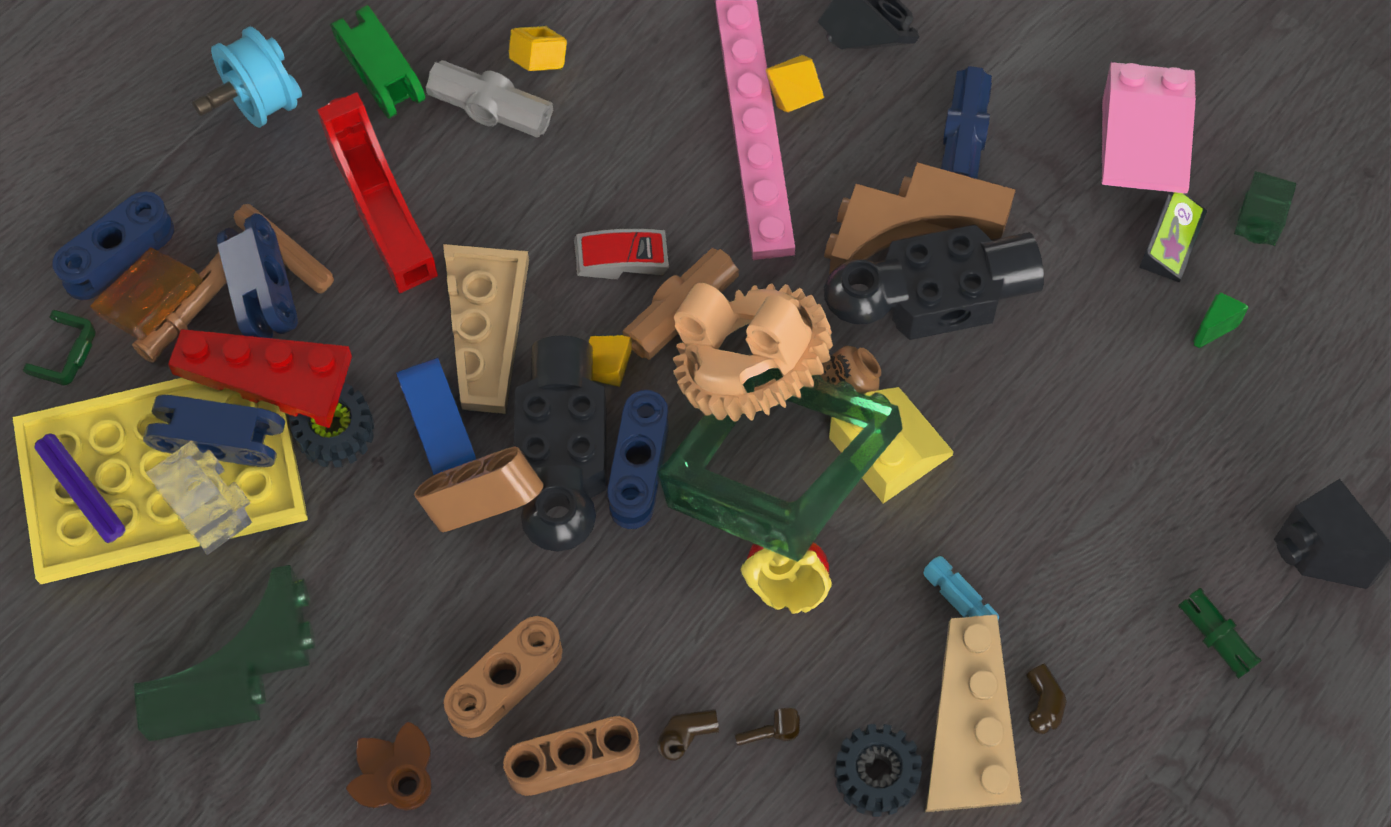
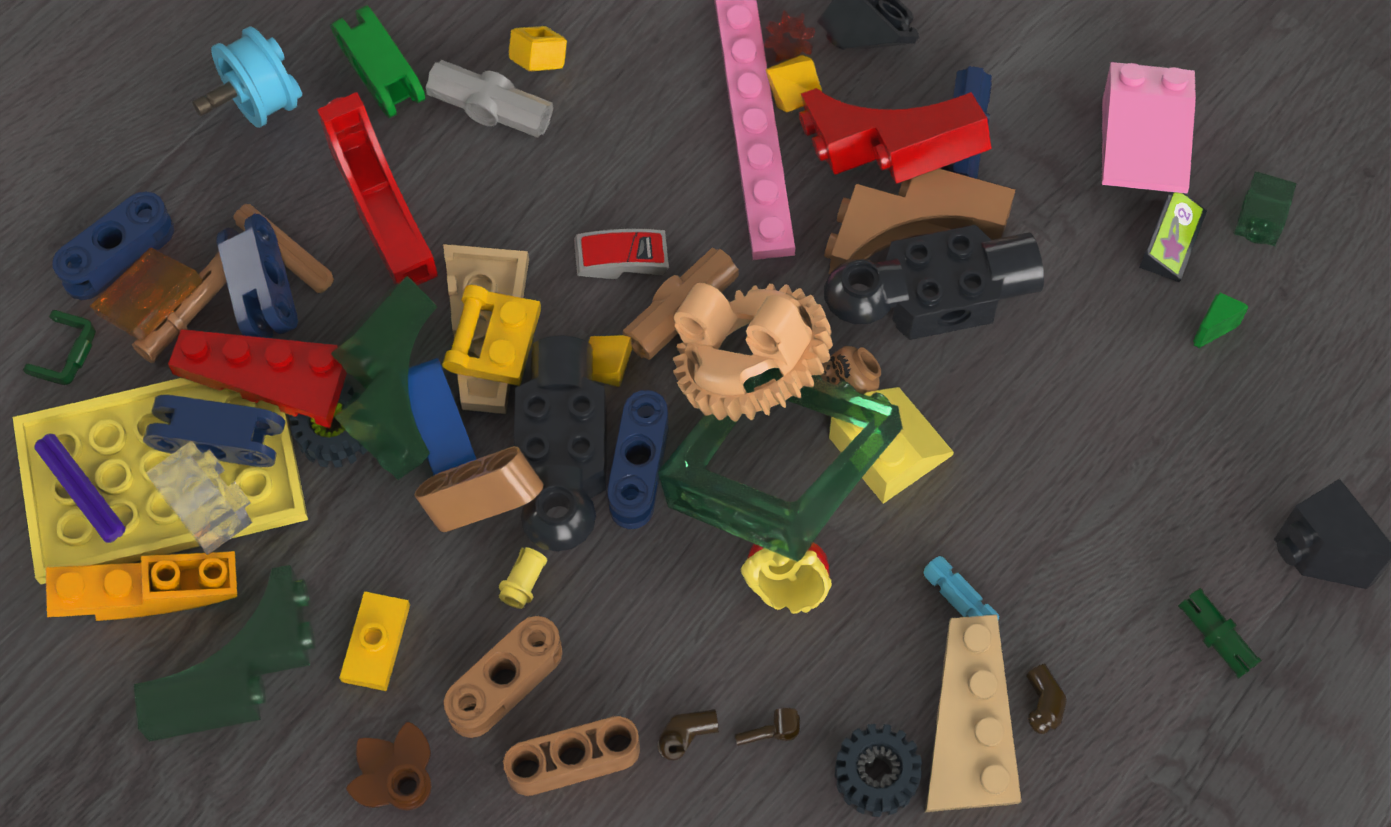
none -> light orange slope [46,551,237,621]
none -> clear green arch [331,276,438,480]
none -> yellow plate [340,591,410,691]
none -> yellow plate [442,285,541,386]
none -> light yellow pin [499,547,547,609]
none -> clear red gear [764,11,816,62]
none -> red arch [799,88,992,184]

